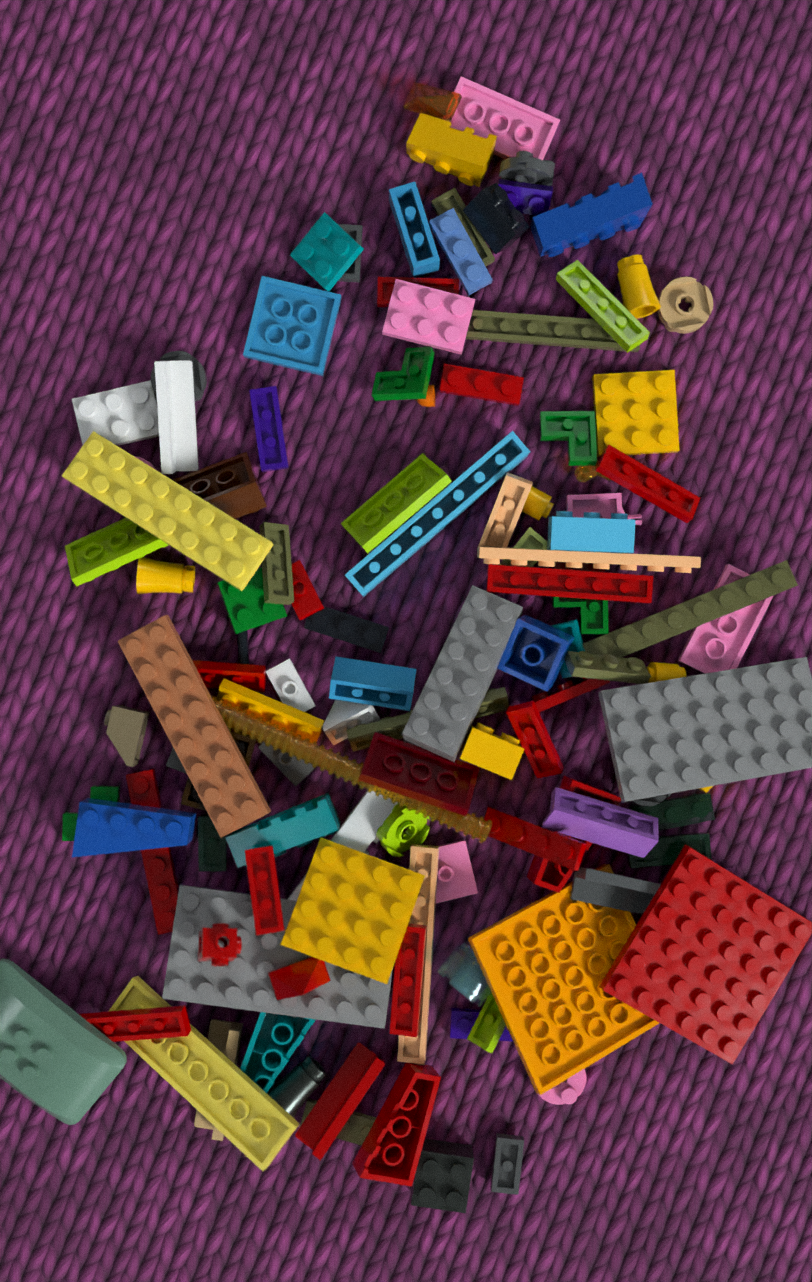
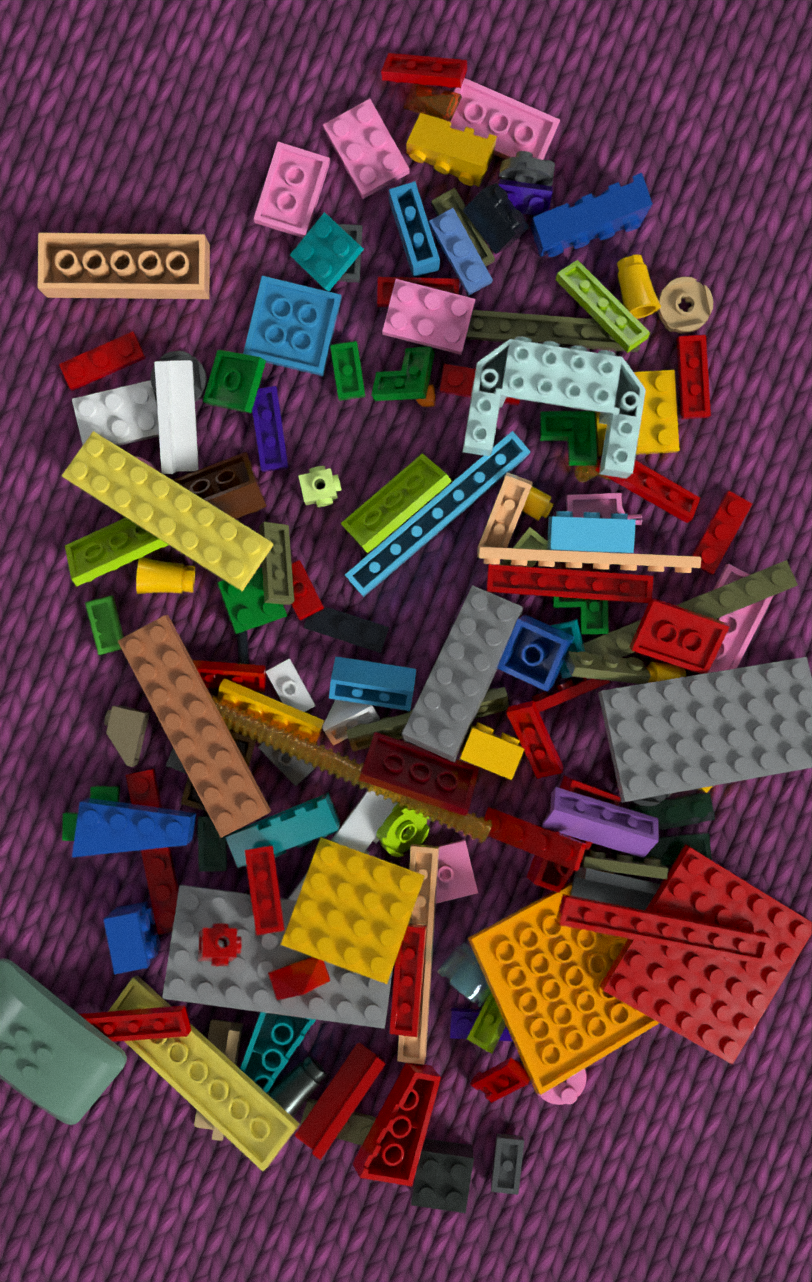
none -> light nougat brick [38,233,210,299]
none -> red plate [59,331,146,391]
none -> bright green plate [85,596,124,655]
none -> blue brick [103,901,161,974]
none -> green plate [203,350,266,413]
none -> bright pink plate [254,142,330,238]
none -> yellowish green brick [298,466,341,507]
none -> bright pink plate [323,99,410,199]
none -> green plate [330,341,365,401]
none -> red plate [381,53,468,88]
none -> light aqua wedge [463,337,646,478]
none -> red plate [470,1057,530,1103]
none -> red plate [556,894,772,965]
none -> olive plate [581,850,668,879]
none -> red plate [629,597,730,674]
none -> red plate [676,335,711,419]
none -> red plate [691,491,752,575]

